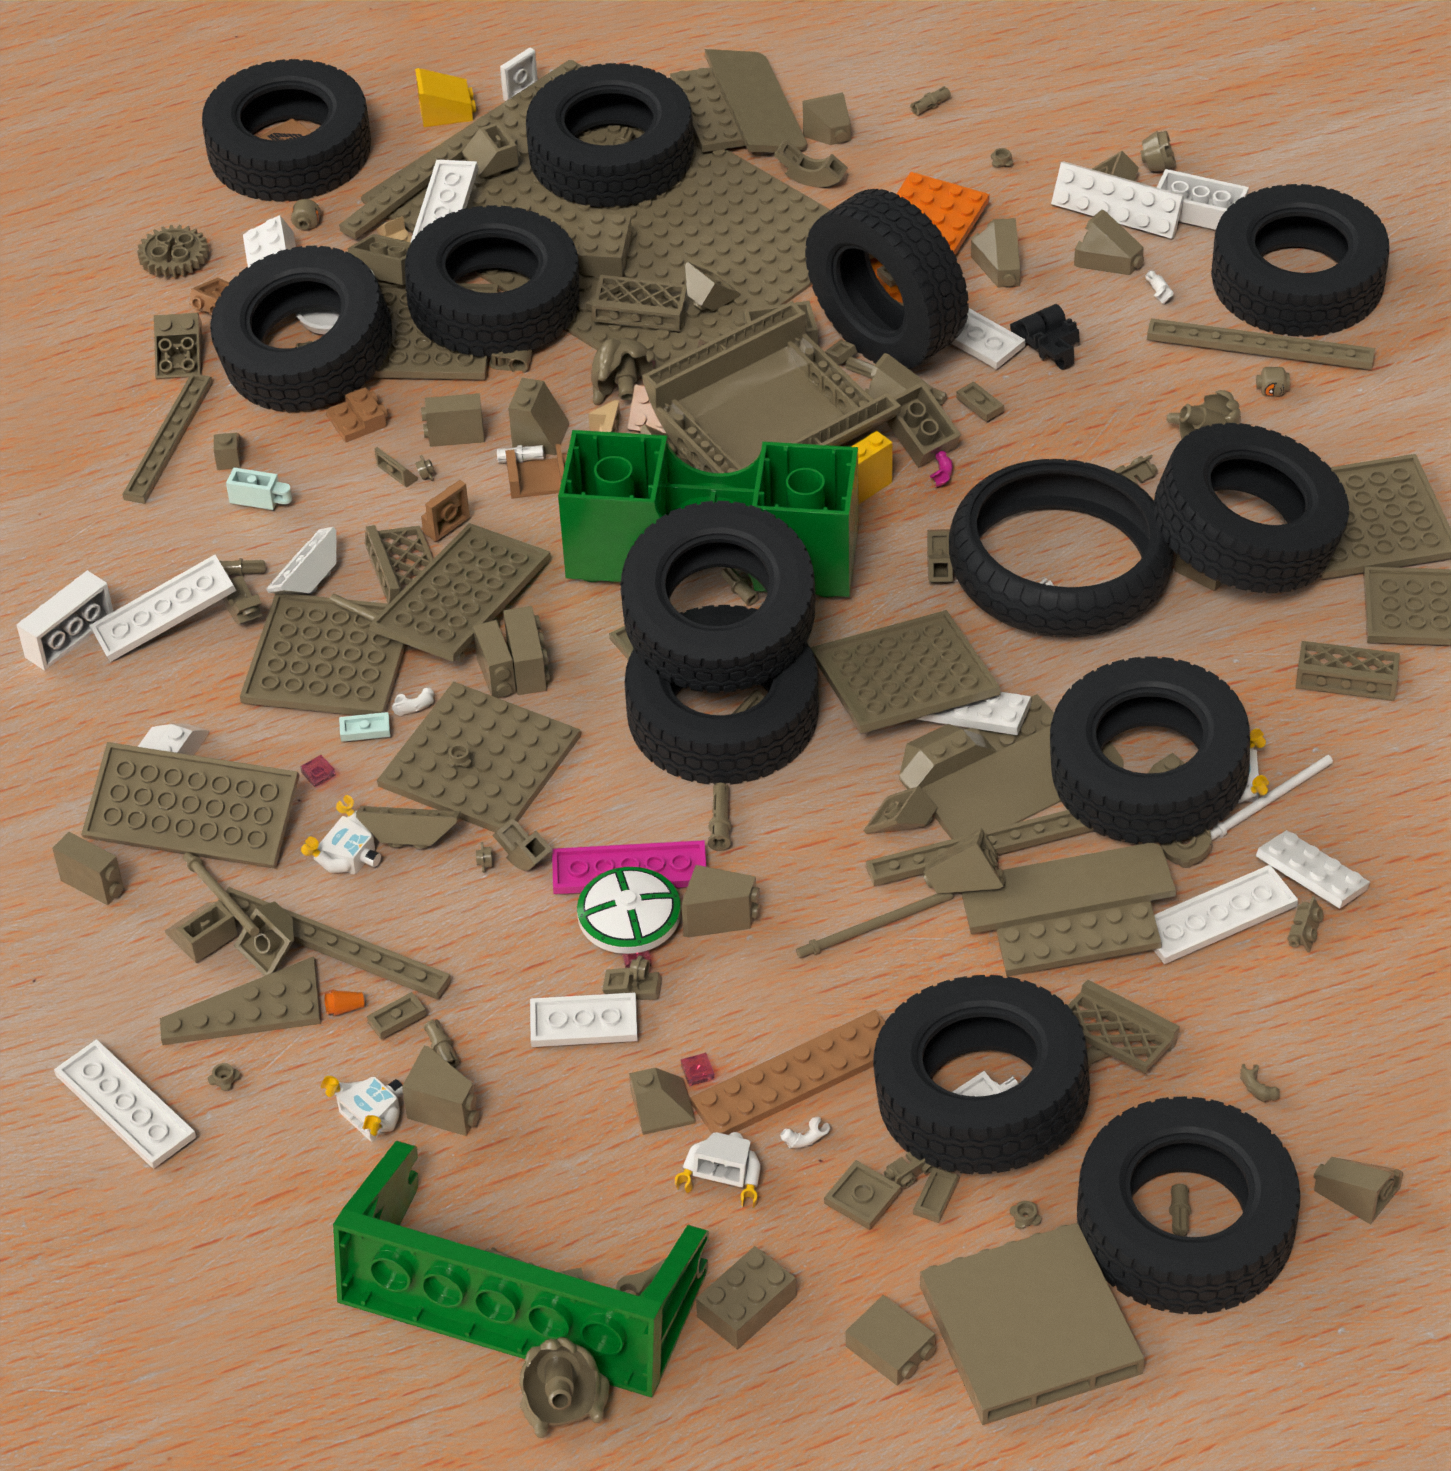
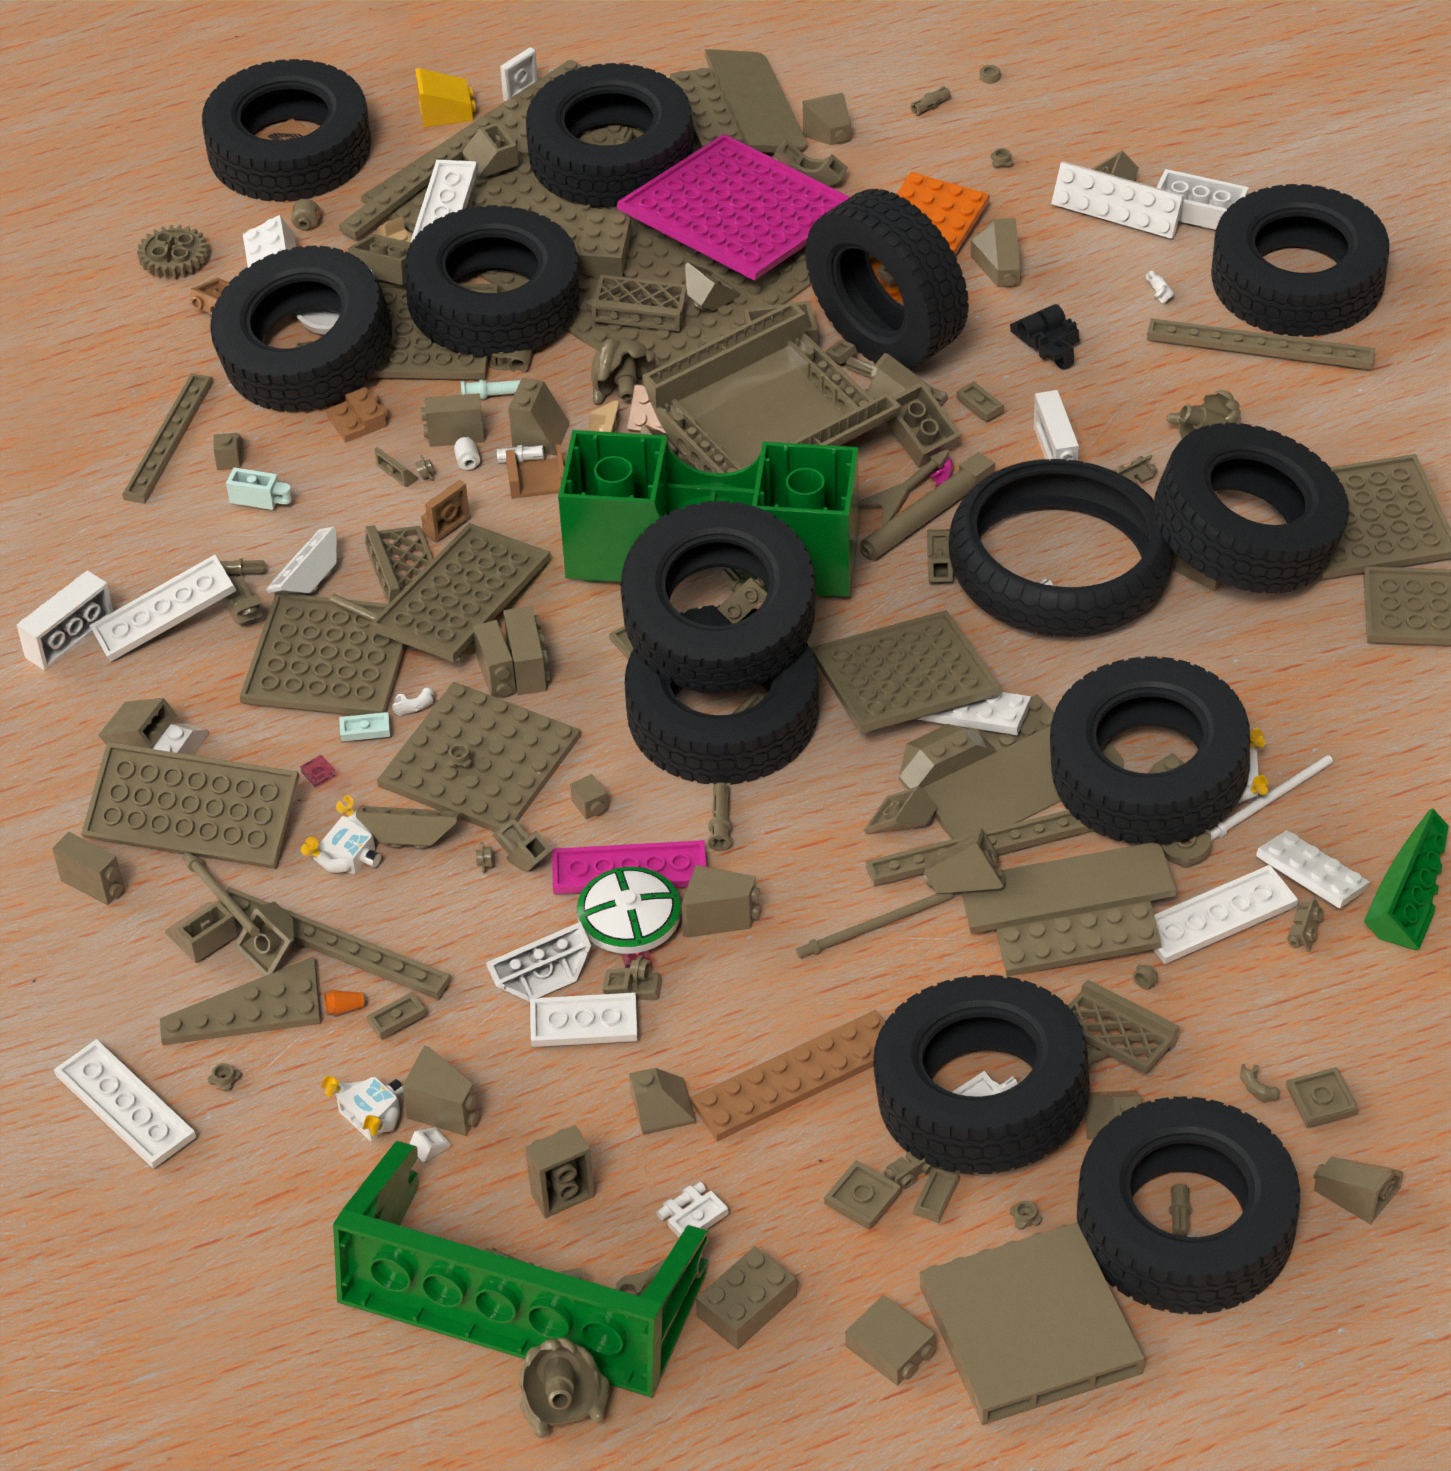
dark tan slope [154,313,203,379] -> none
dark tan pin [424,1019,460,1068] -> none
white torso [675,1132,760,1208] -> none
clear pink plate [681,1053,714,1086] -> none
white piece [780,1117,830,1149] -> none
yellow slope [851,431,893,504] -> none
white plate [951,308,1025,369] -> none
dark tan slope [1074,209,1144,275] -> none
dark tan cone [1140,130,1176,172] -> none
dark tan head [1256,367,1290,396] -> none
dark tan fence [1295,641,1400,701] -> none
none -> dark tan brick [99,698,177,749]
none -> white slope [409,1127,451,1162]
none -> white brick [454,437,480,470]
none -> light aqua pin [461,380,521,400]
none -> white wedge [486,922,591,1002]
none -> dark tan brick [525,1125,595,1218]
none -> dark tan brick [570,774,608,820]
none -> dark pink plate [617,134,850,281]
none -> white plate [656,1182,729,1237]
none -> dark tan hinge [717,577,768,624]
none -> dark tan piece [858,450,949,525]
none -> dark tan brick [860,452,995,560]
none -> dark tan tile [980,65,1001,84]
none -> white piece [1033,390,1079,461]
none -> dark tan slope [1084,1091,1141,1140]
none -> dark tan plate [1133,965,1158,989]
none -> dark tan plate [1286,1067,1358,1128]
none -> green wedge [1364,808,1449,950]

